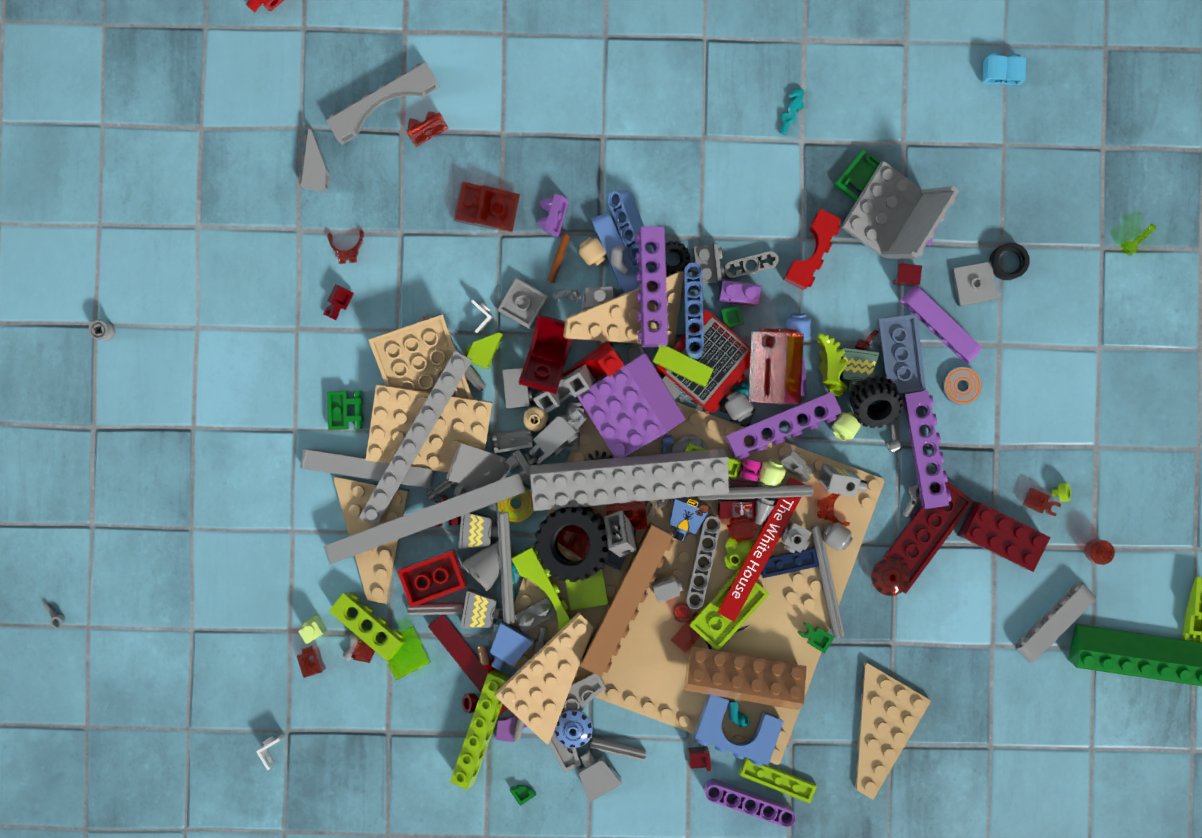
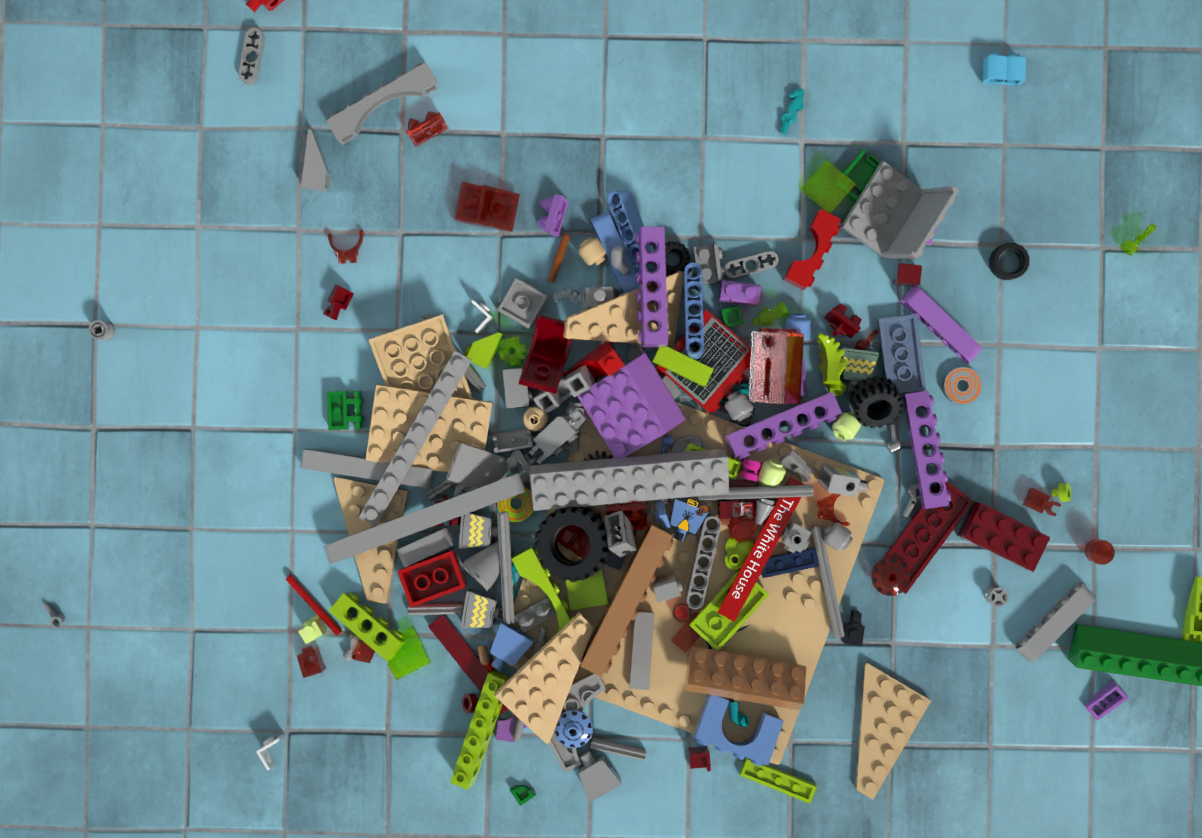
medium lavender beam [704,779,796,827] -> none
green plate [798,622,835,654] -> none
light grey plate [952,261,998,306] -> none
none -> light grey beam [238,28,265,85]
none -> red bar [285,575,342,636]
none -> light grey beam [396,527,455,567]
none -> clear neon green brick [498,336,527,366]
none -> light grey tile [629,611,654,690]
none -> medium blue plate [654,501,670,529]
none -> clear neon green piece [752,301,789,326]
none -> clear neon green slope [800,160,856,213]
none -> dark red hips [824,303,862,338]
none -> black plate [842,610,865,645]
none -> light grey wheel [984,585,1008,607]
none -> medium lavender slope [1084,679,1129,721]

